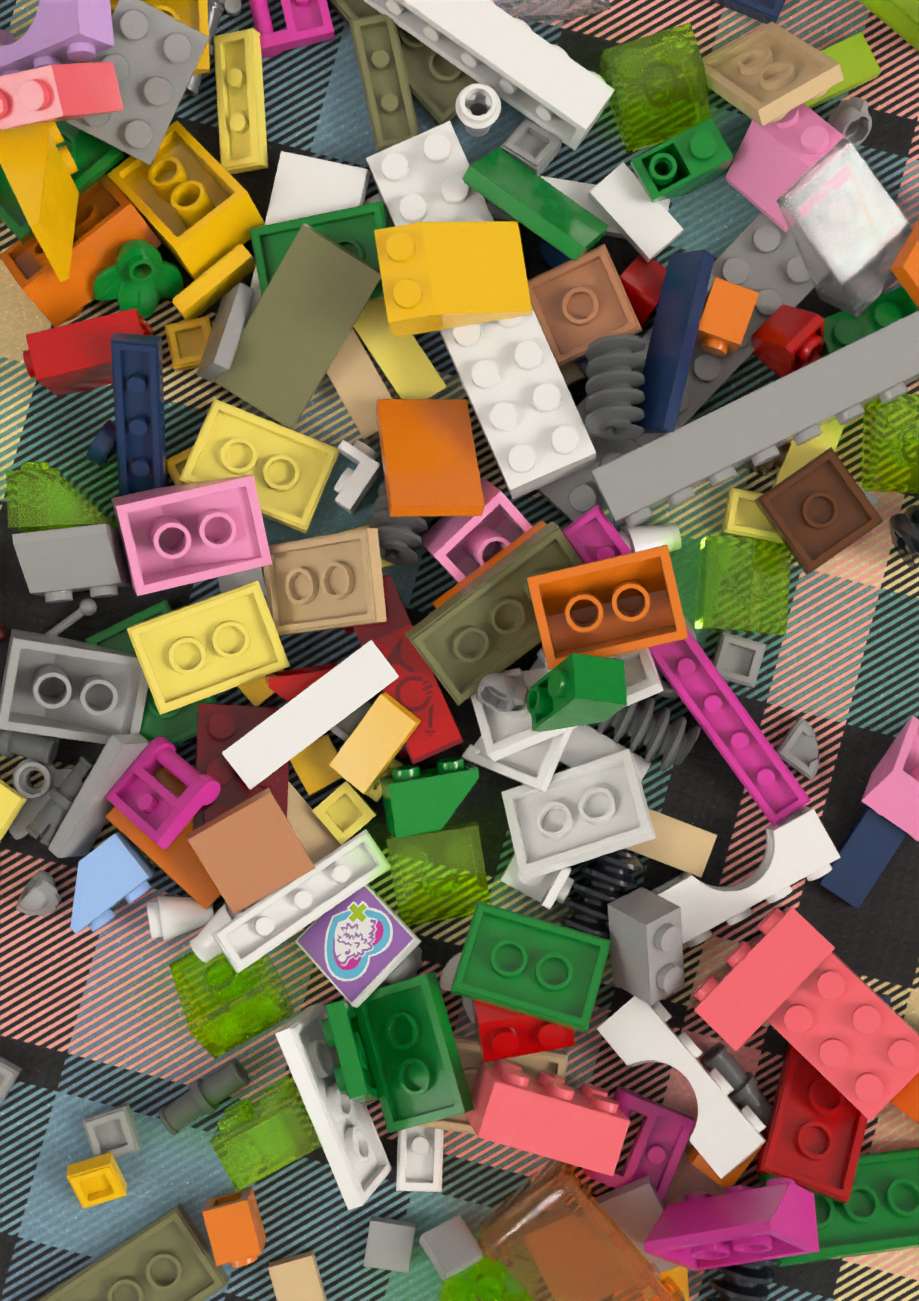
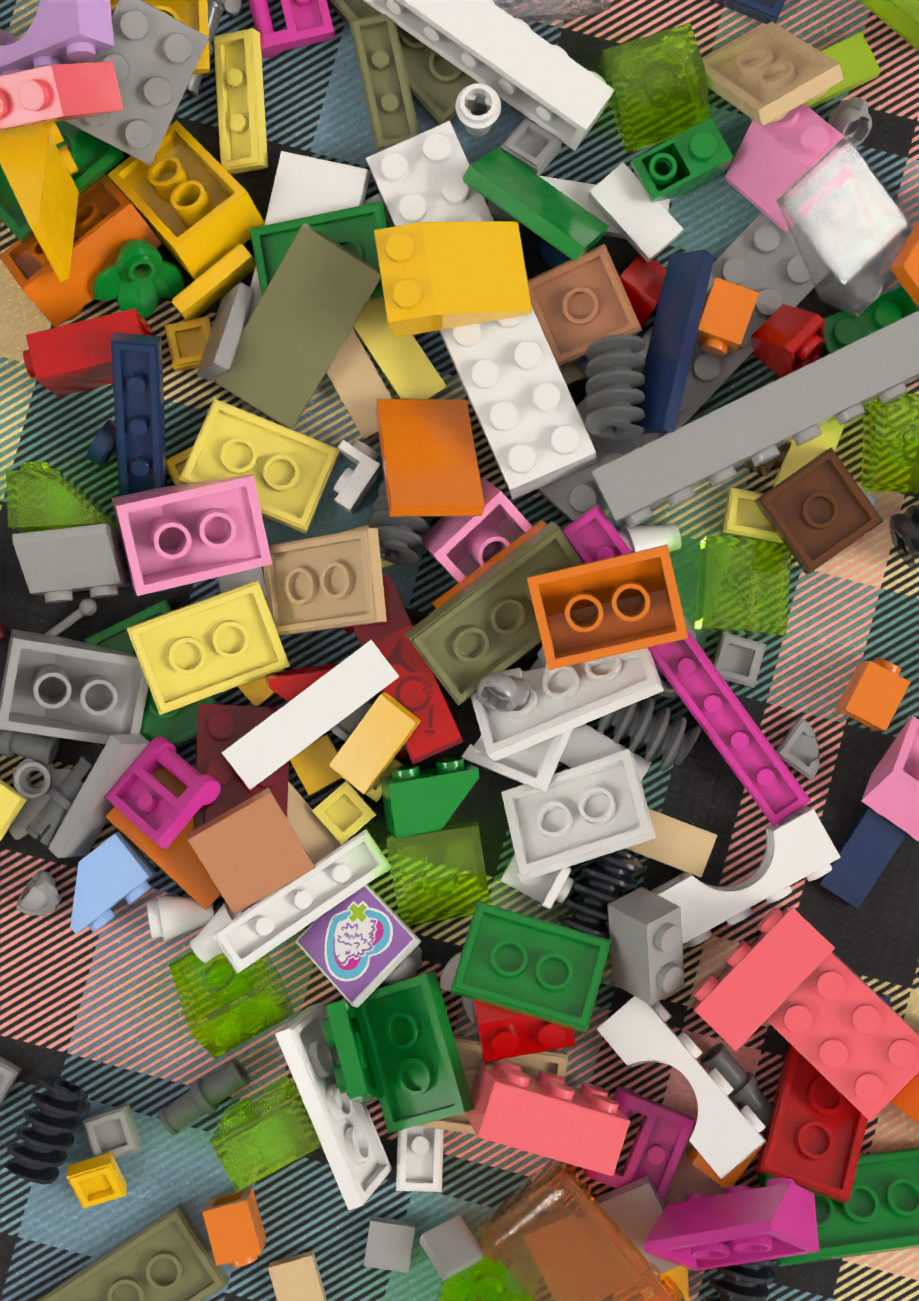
green slope [527,653,627,732] -> none
none -> black piece [5,1075,90,1185]
none -> orange brick [835,657,911,731]

